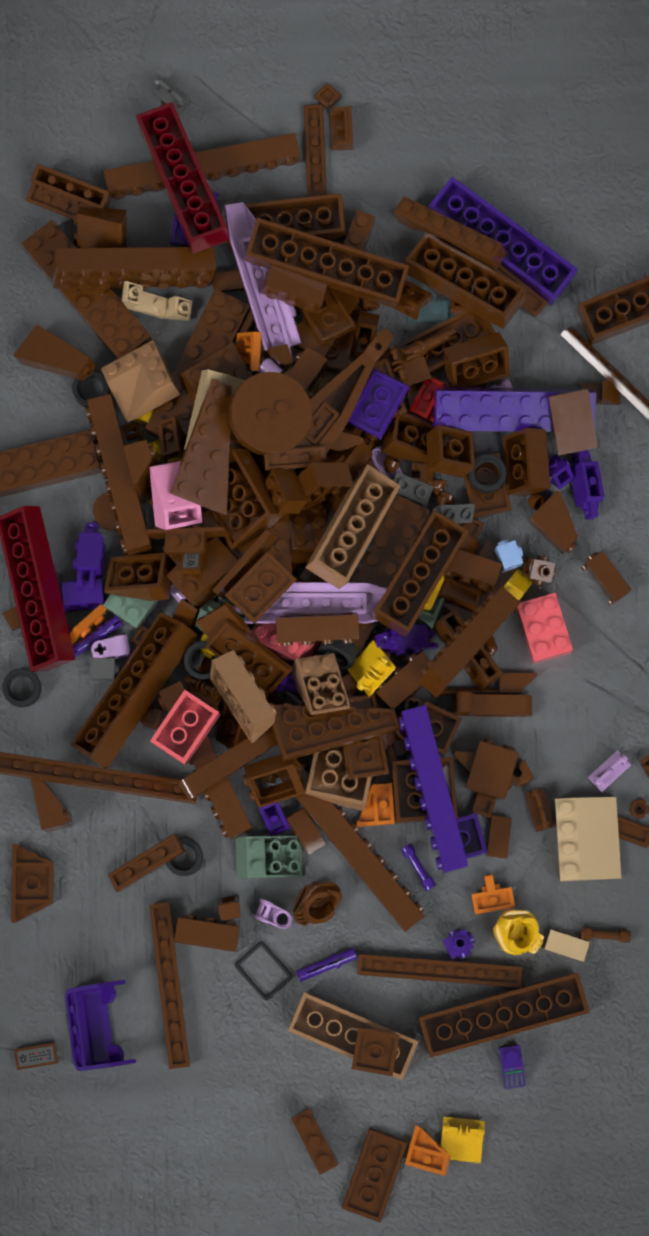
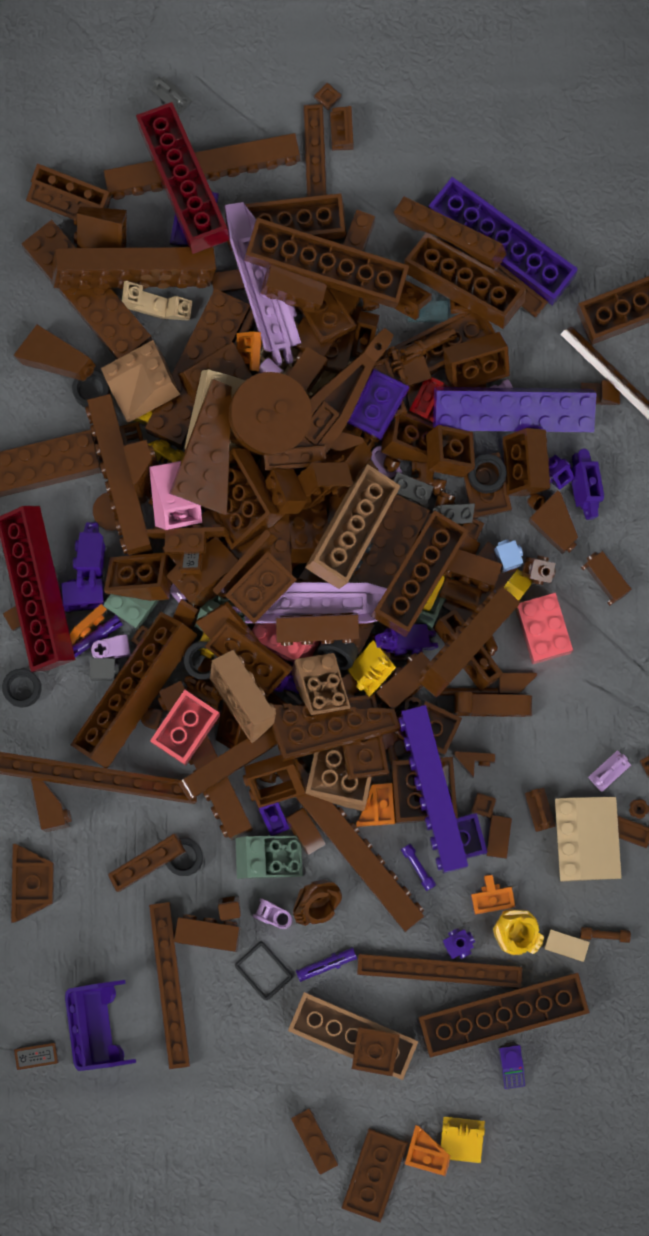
reddish brown slope [158,416,187,460] -> none
reddish brown tile [267,344,293,365] -> none
reddish brown panel [465,739,519,800] -> none
reddish brown leg [508,759,534,791] -> none
reddish brown tile [548,388,598,455] -> none

